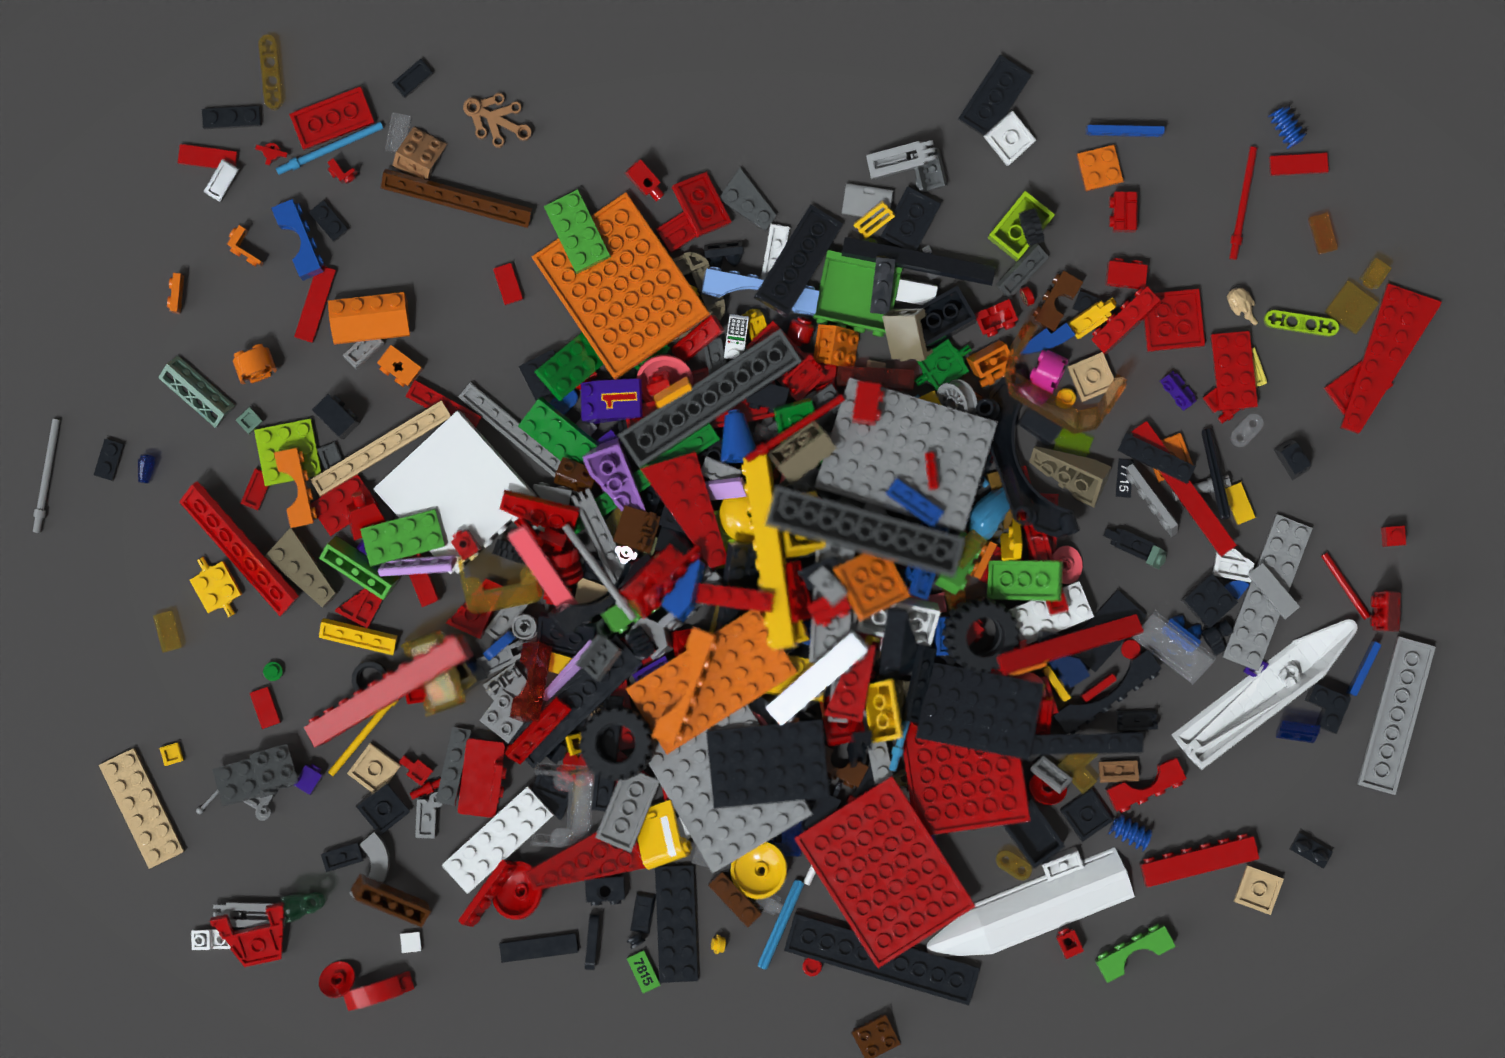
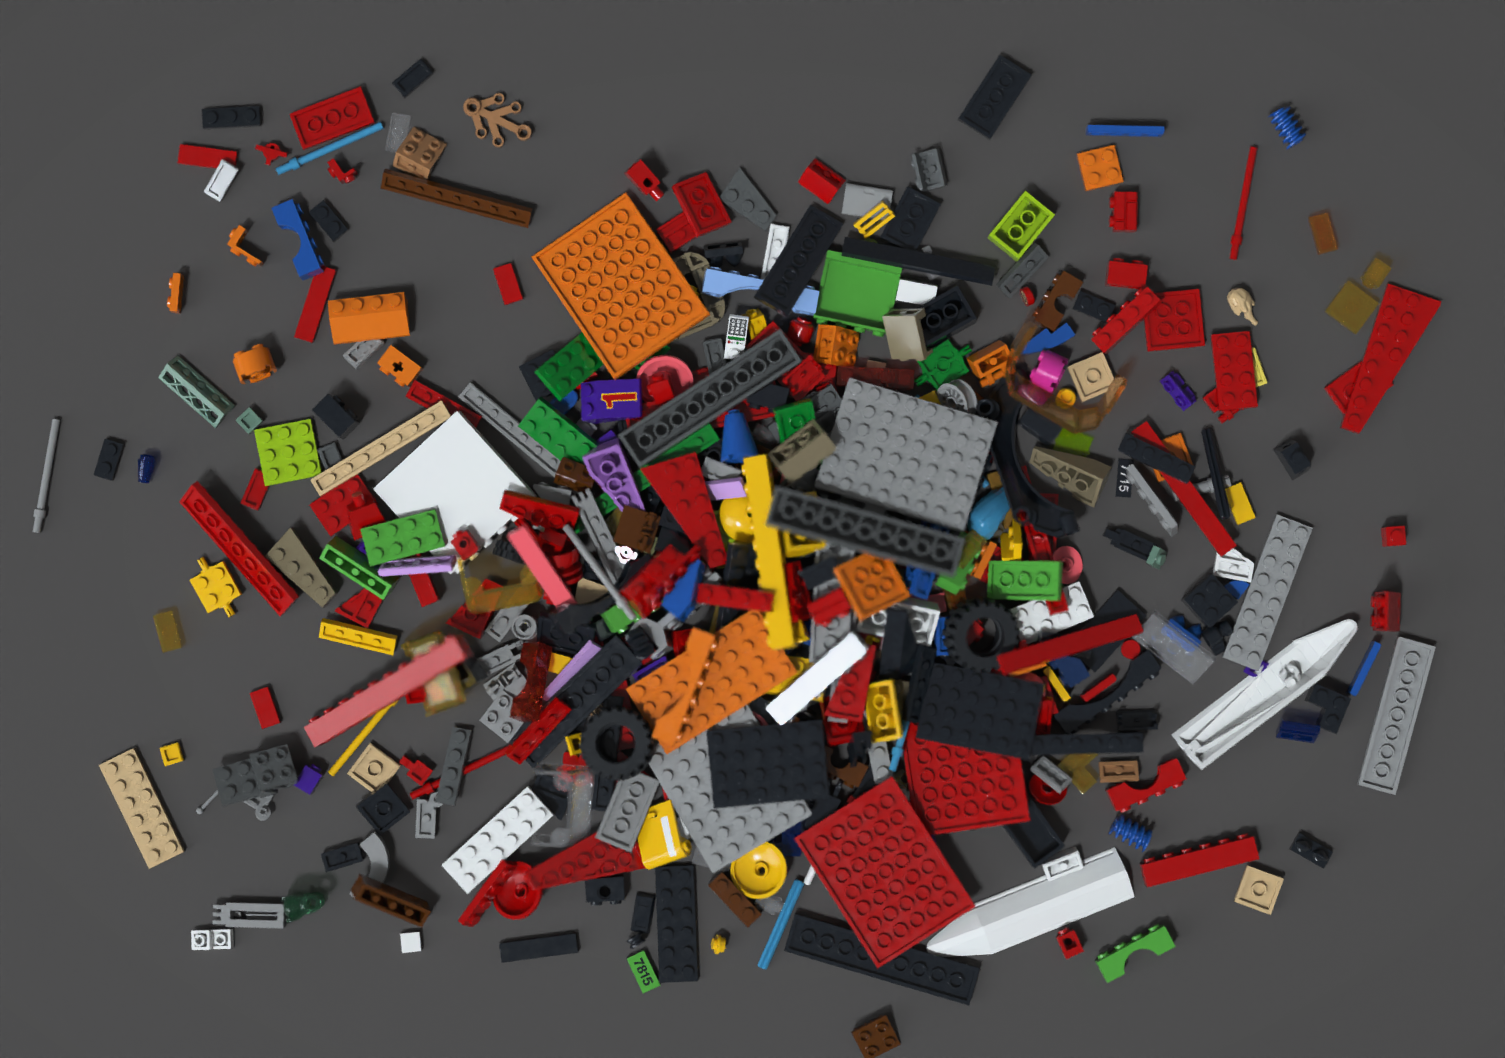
red wing [210,902,284,967] -> none
clear yellow beam [259,35,283,110] -> none
green plate [263,662,283,681] -> none
orange arch [274,447,317,528] -> none
red dish [319,961,355,998] -> none
red arch [343,971,415,1011] -> none
black tyre [351,661,388,692] -> none
red bracket [457,738,506,818] -> none
blue beam [483,630,516,661] -> none
bright green plate [544,189,611,274] -> none
black plate [547,743,567,764] -> none
dark grey bracket [576,634,623,682] -> none
black beam [585,914,599,970] -> none
light orange tile [654,376,692,408] -> none
red plate [671,315,725,363] -> none
red bar [745,394,845,463] -> none
red tile [802,958,822,976] -> none
light grey plate [808,566,848,607] -> none
red brick [852,381,884,426] -> none
light grey hinge [866,140,937,179] -> none
black plate [870,255,896,314] -> none
blue tile [885,478,944,528] -> none
red axle [925,452,939,490] -> none
red cylinder [975,299,1018,338] -> none
white tile [983,111,1036,165] -> none
clear yellow plate [996,850,1032,880] -> none
black tyre [1019,208,1045,246] -> none
black tile [1060,788,1114,842] -> none
yellow hinge [1067,297,1117,339] -> none
clear plate [1230,414,1263,447] -> none
light grey tile [1247,563,1300,619] -> none
lime beam [1264,310,1339,337] -> none
red tile [1269,153,1329,176] -> none
red bar [1321,552,1370,620] -> none
none -> red panel [798,158,846,204]

